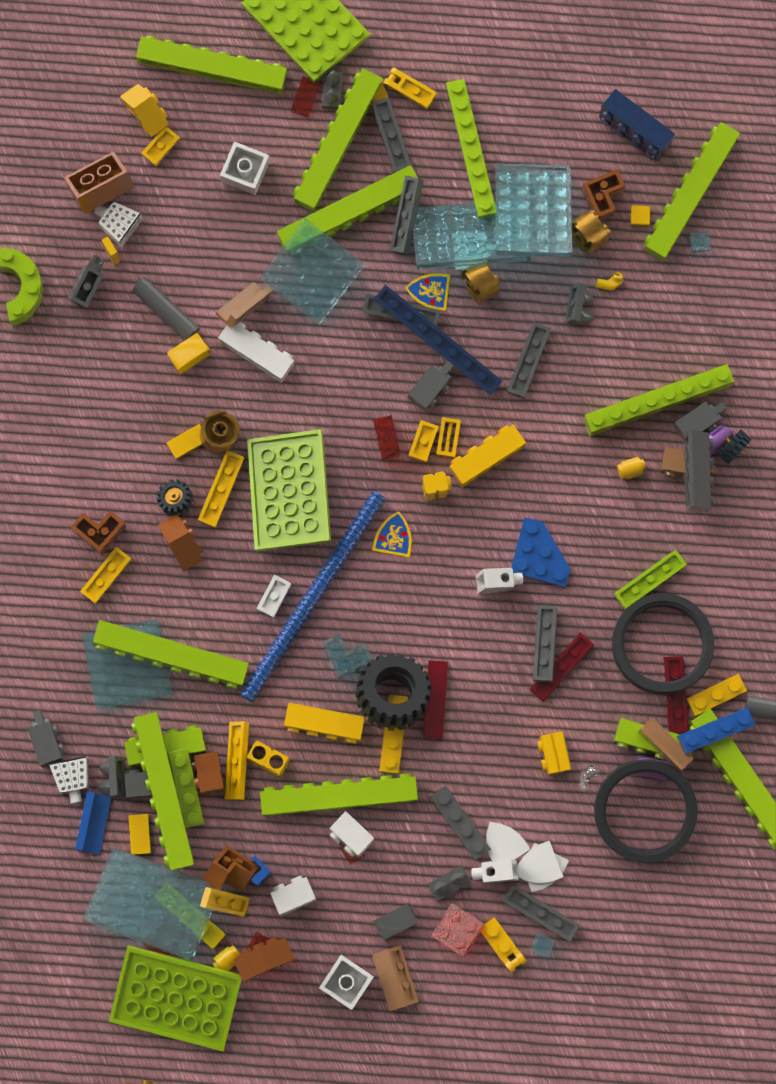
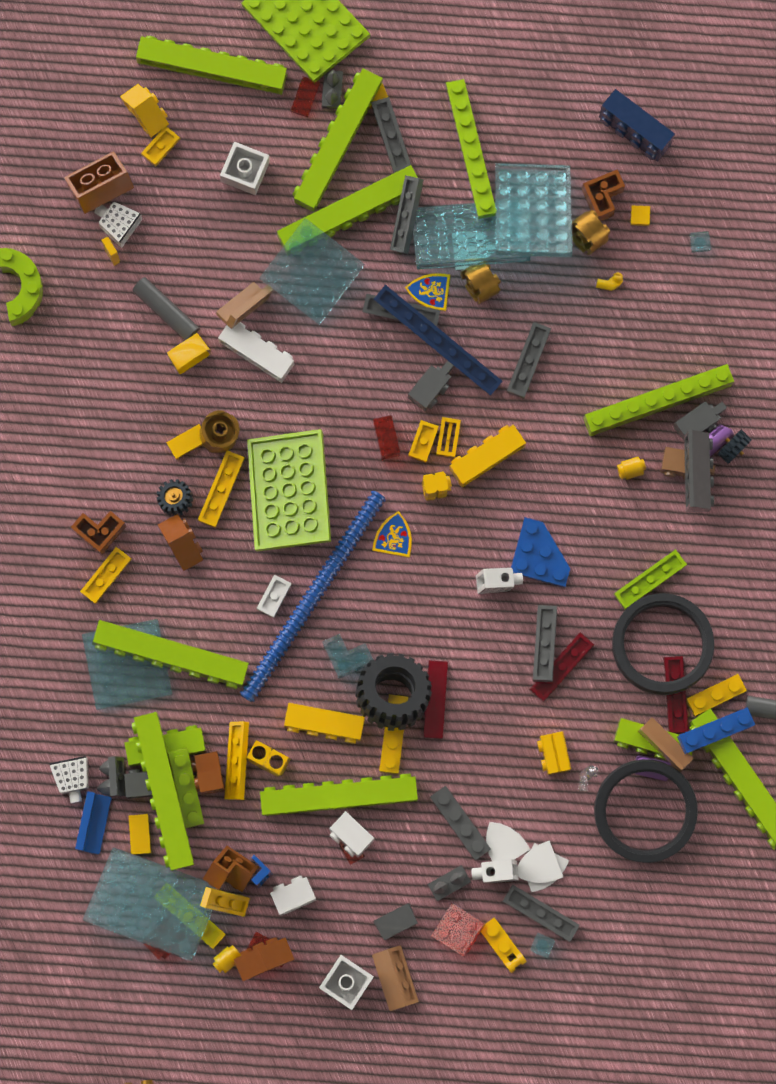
dark grey hinge [27,710,65,767] -> none
dark grey hinge [66,255,105,308] -> none
lime plate [109,945,242,1051] -> none
yellow plate [383,68,437,110] -> none
dark grey tile [565,283,594,324] -> none
lime brick [643,122,740,262] -> none

